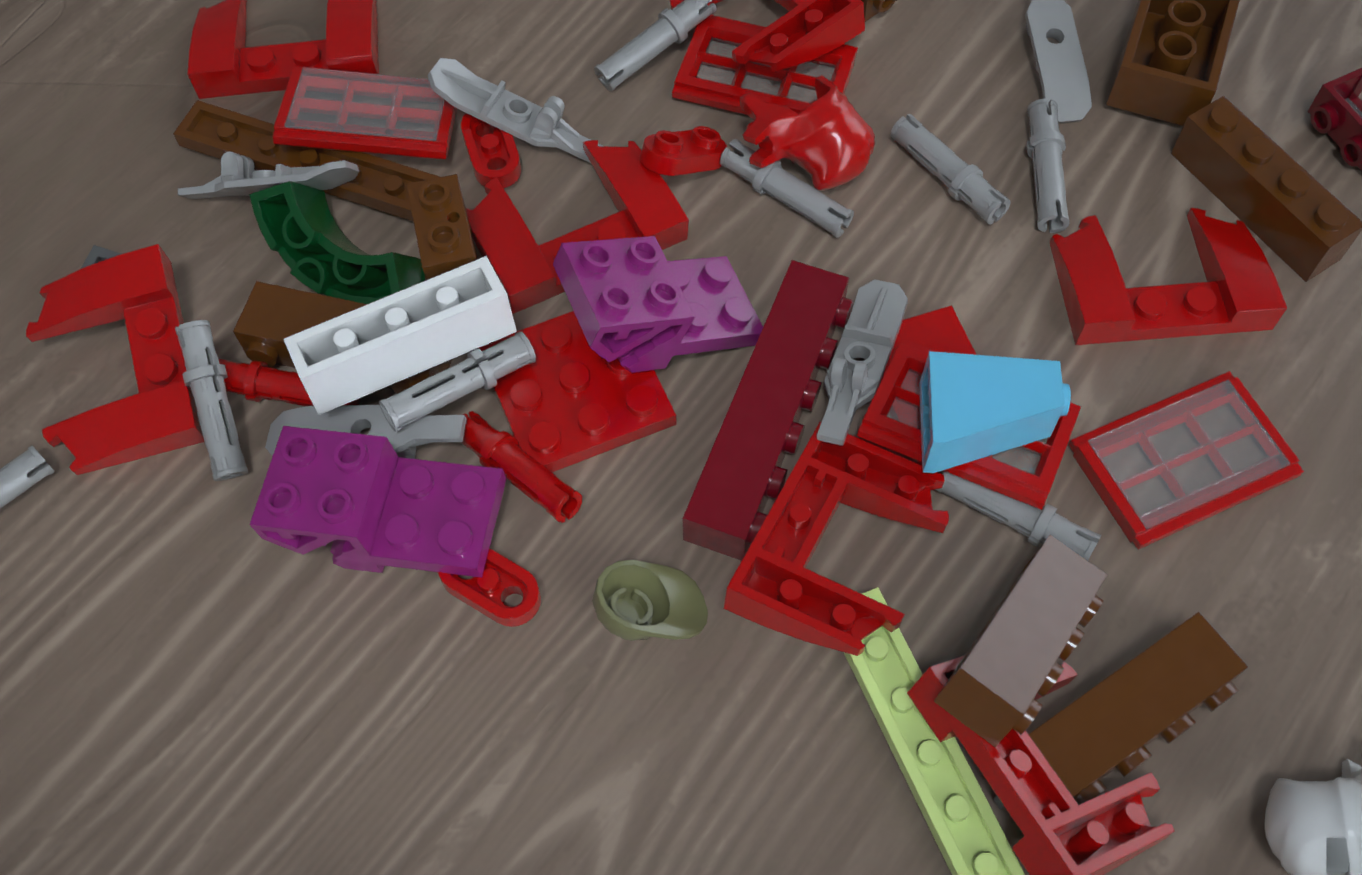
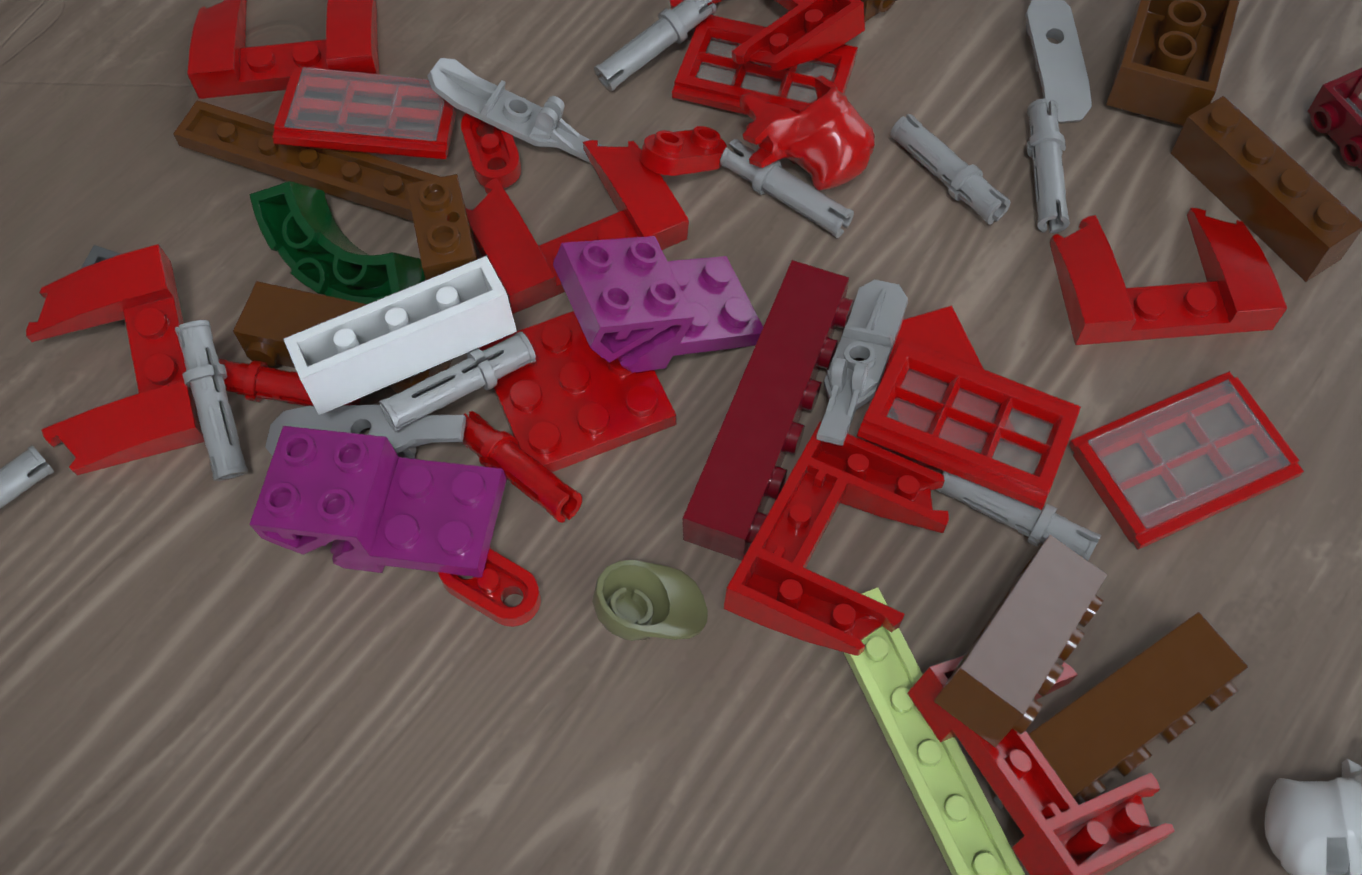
light grey piece [178,151,359,199] -> none
medium azure slope [919,351,1071,473] -> none

